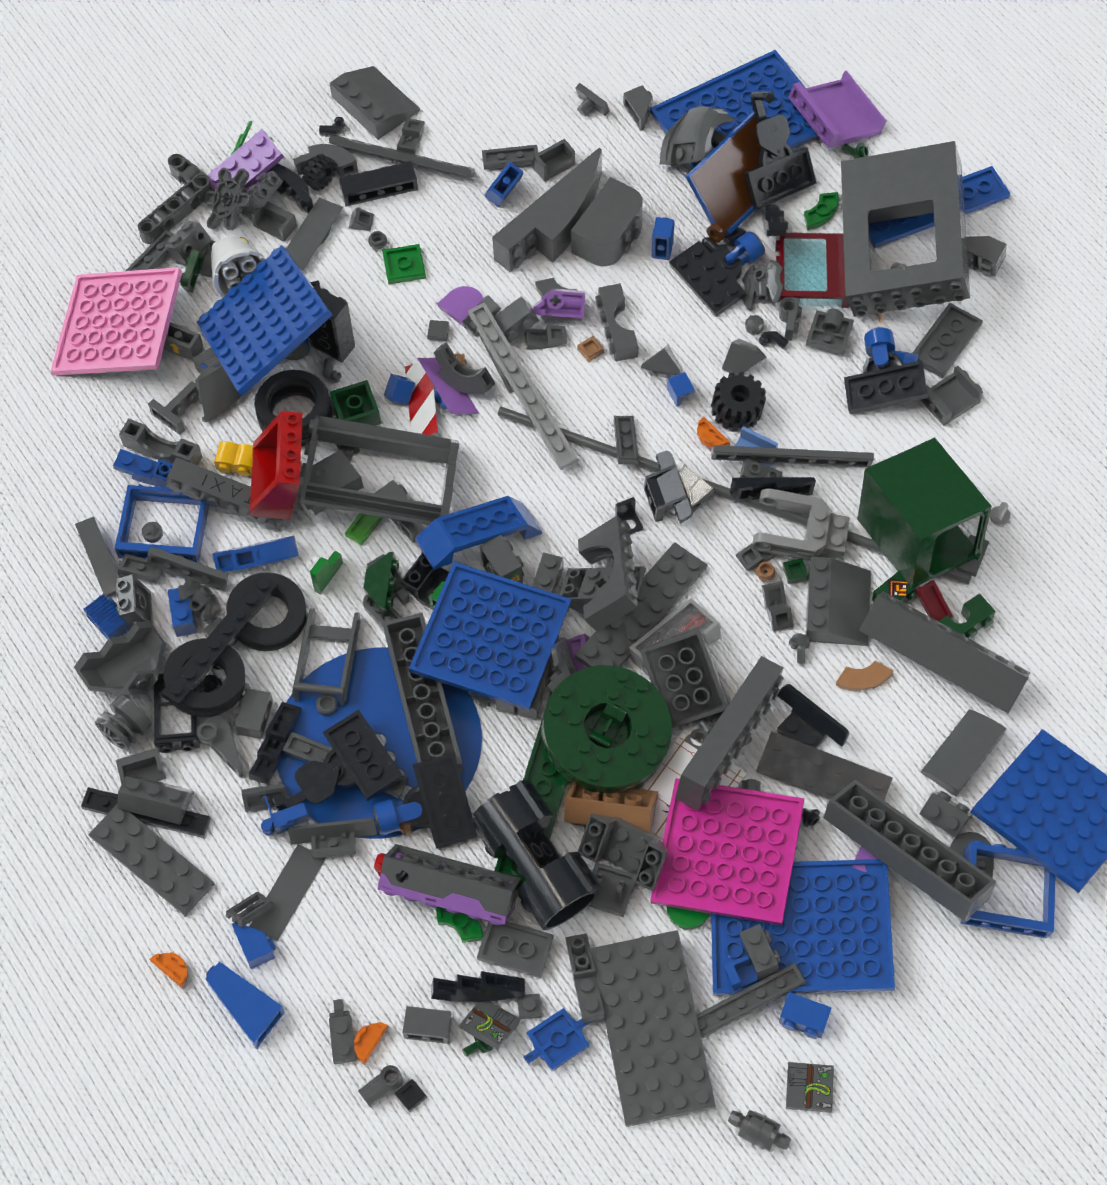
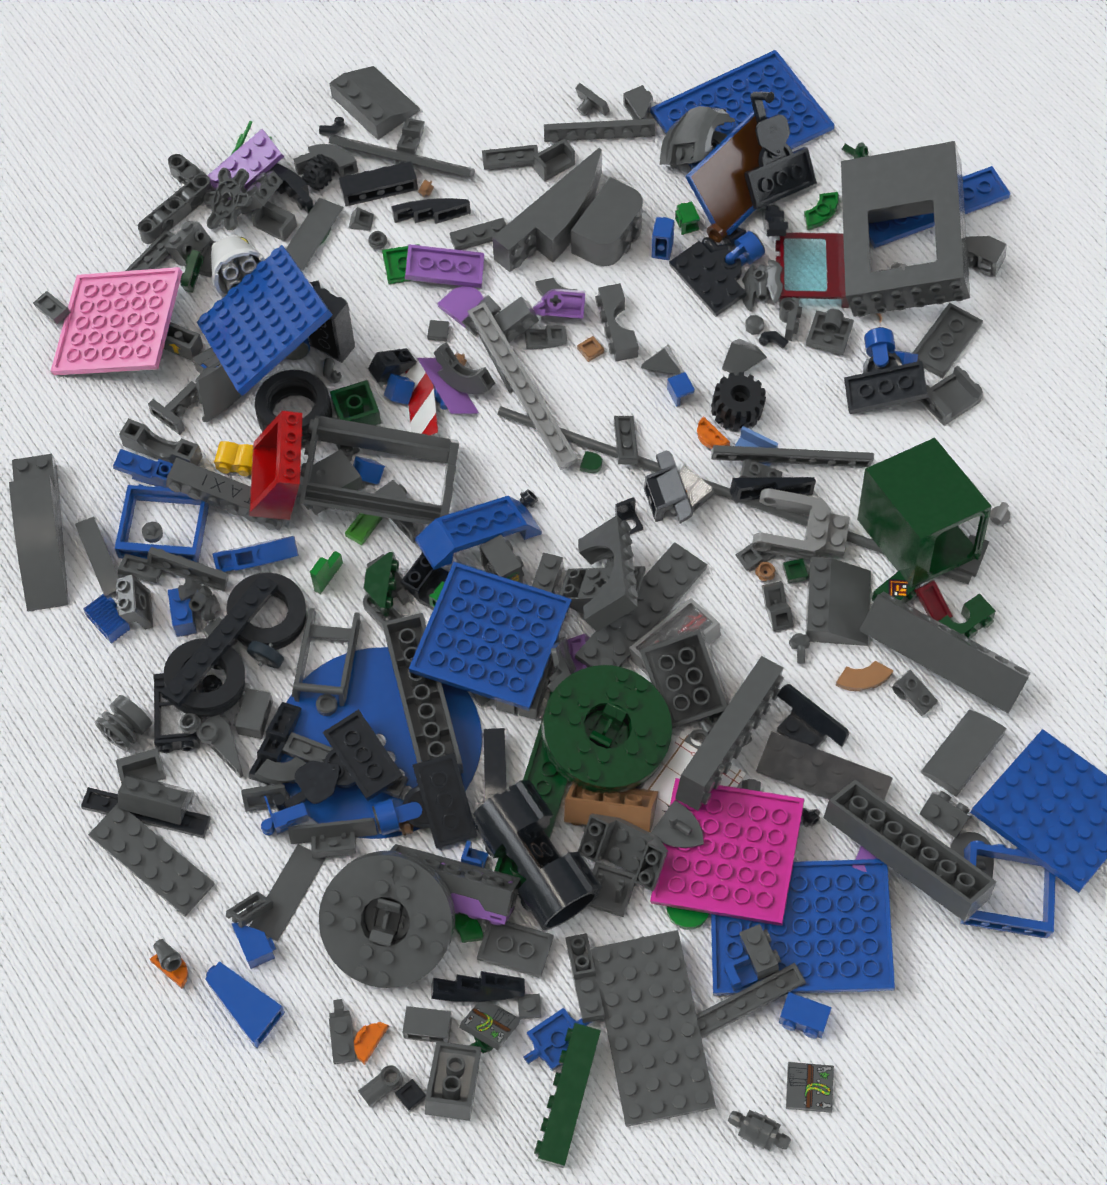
dark grey panel [74,621,166,695] -> none
blue brick [484,162,524,207] -> none
medium lavender panel [788,70,887,148] -> none
none -> dark grey slope [9,453,69,612]
none -> dark grey plate [33,291,71,325]
none -> dark grey cone [153,939,182,972]
none -> dark grey plate [180,713,201,734]
none -> black wheel [247,641,284,669]
none -> dark grey tile [254,756,306,784]
none -> dark grey piece [319,851,455,988]
none -> blue panel [353,456,385,484]
none -> black slope [368,348,417,383]
none -> black slope [391,198,471,224]
none -> medium lavender plate [405,244,484,288]
none -> medium nougat plate [418,180,434,197]
none -> dark grey slope [425,1041,482,1121]
none -> dark grey plate [449,218,506,250]
none -> blue panel [461,840,489,868]
none -> black slope [483,728,507,801]
none -> black plate [520,489,538,508]
none -> dark green brick [534,1023,601,1168]
none -> dark grey plate [544,118,655,142]
none -> dark green tile [580,451,602,473]
none -> dark grey shield [651,800,704,848]
none -> green window [675,201,700,235]
none -> dark grey plate [892,669,938,716]

